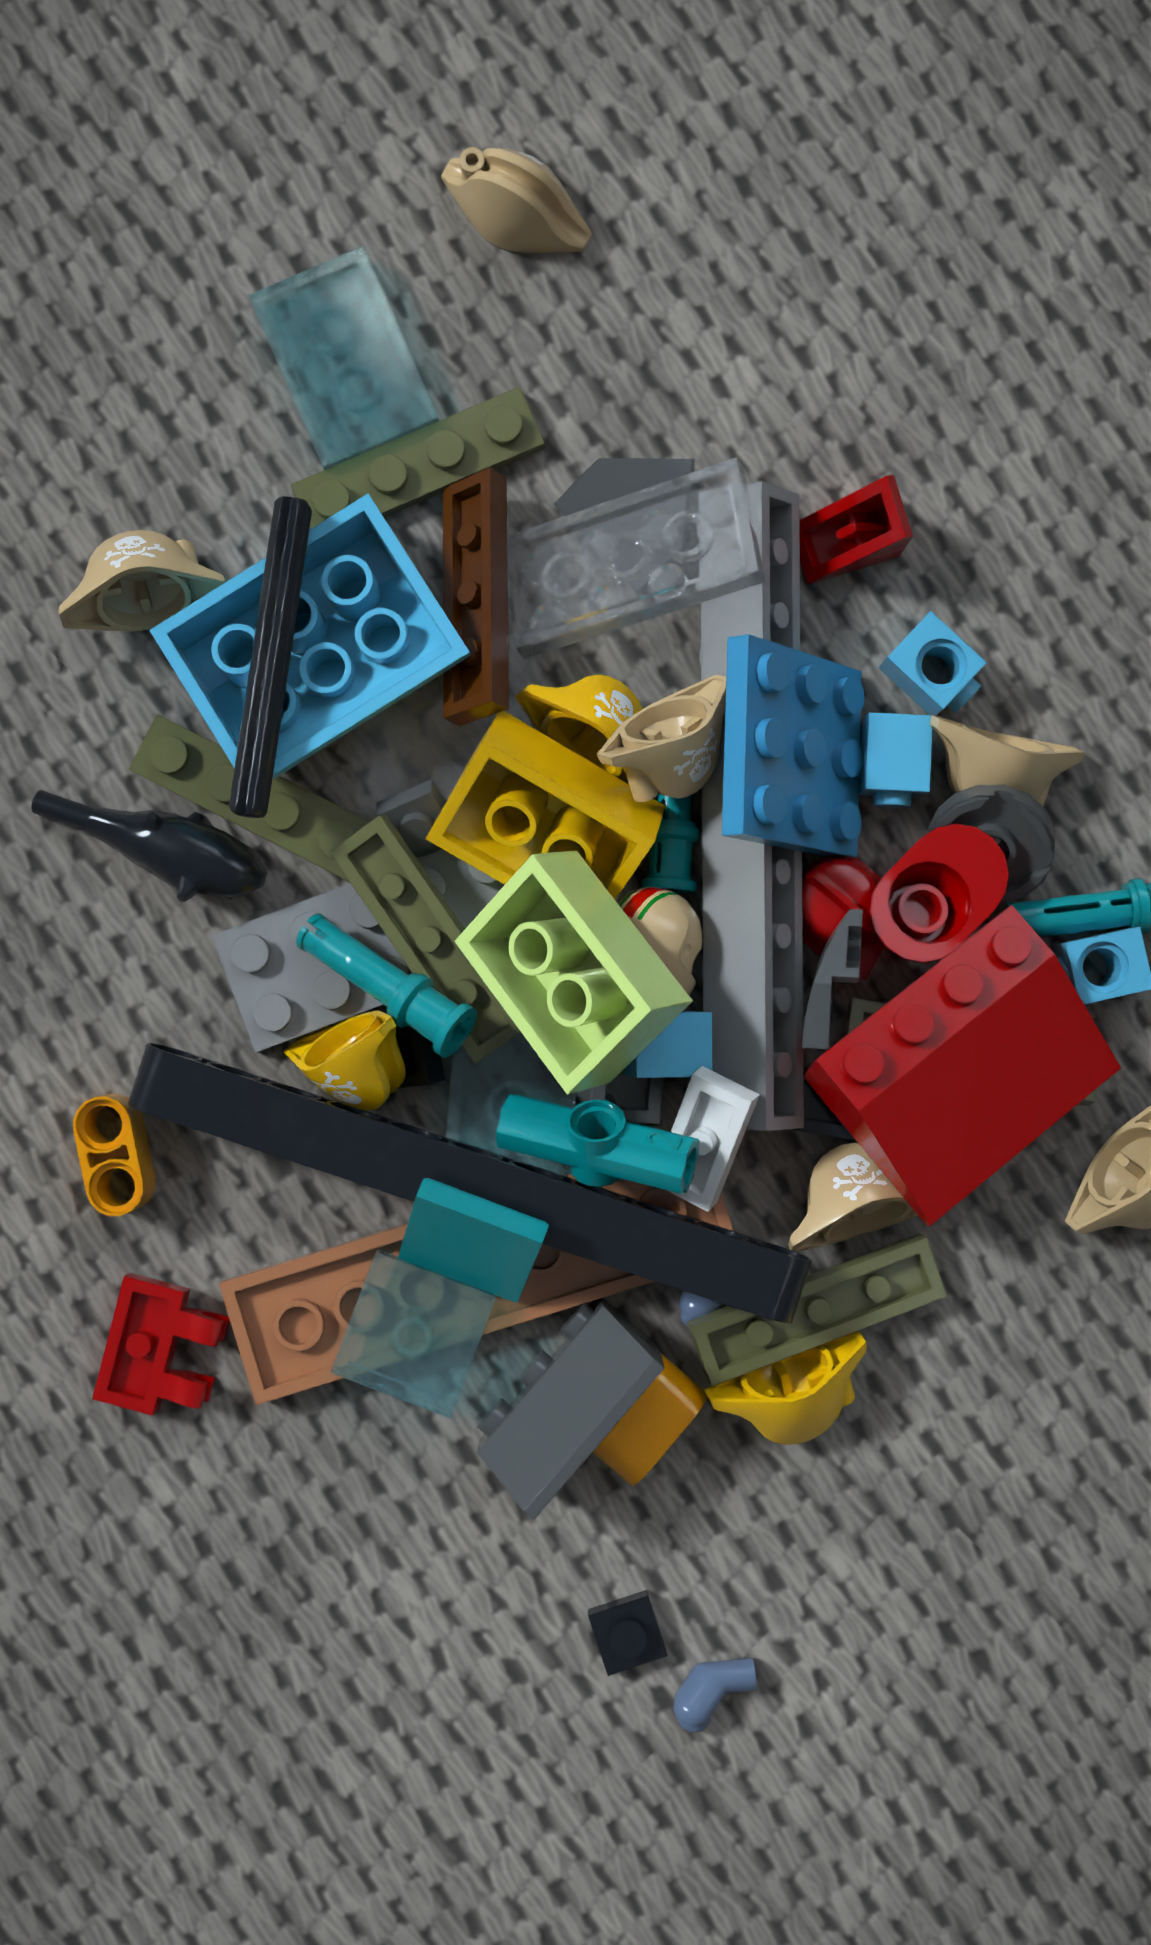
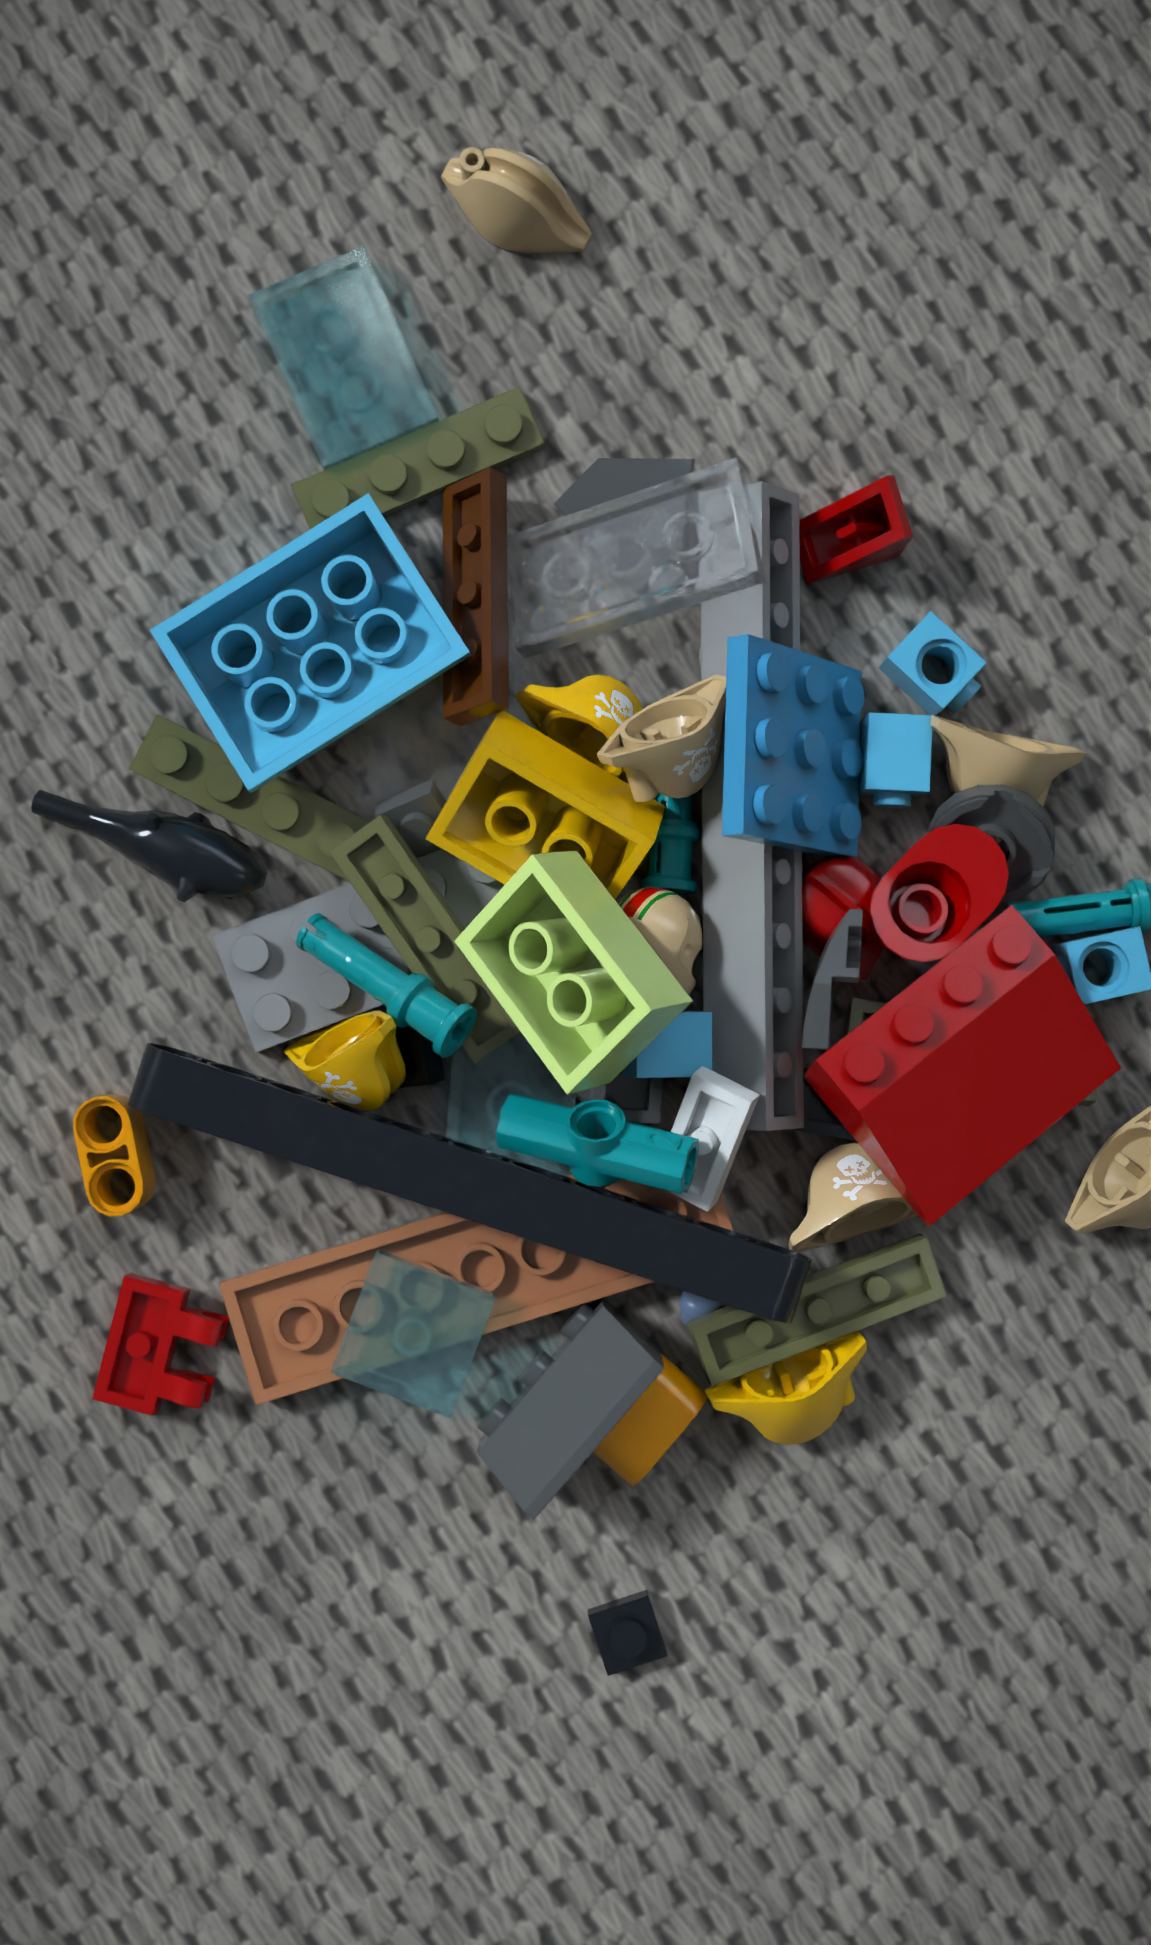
tan hat [59,530,226,632] -> none
black axle [229,496,312,818] -> none
teal tile [398,1178,549,1303] -> none
sand blue arm [673,1658,757,1733] -> none

